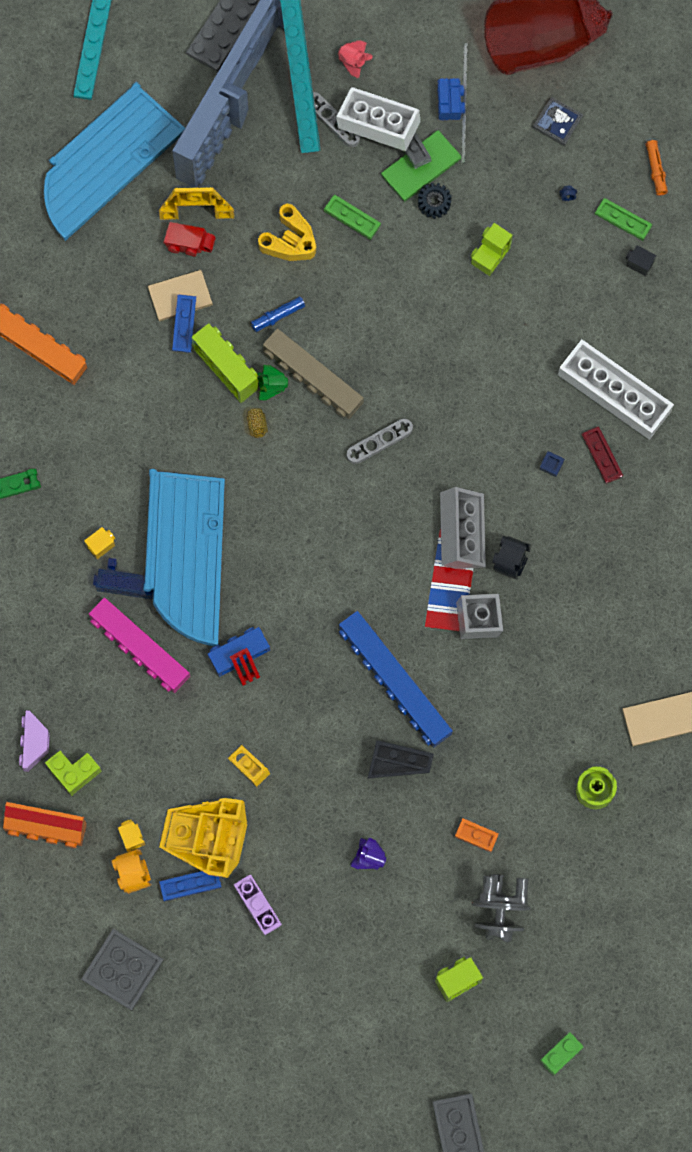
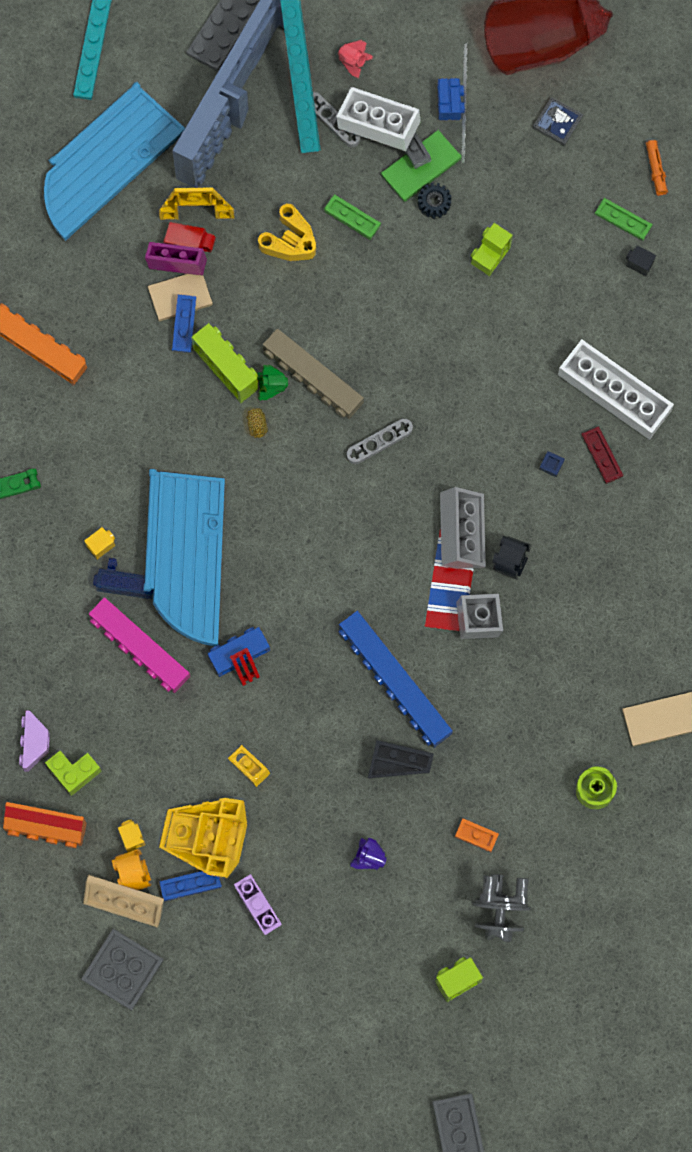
blue pin [250,296,305,332] -> none
bright green brick [540,1032,584,1076] -> none
dark blue plate [559,186,577,201] -> none
none -> tan tile [83,875,164,927]
none -> magenta brick [145,242,207,276]

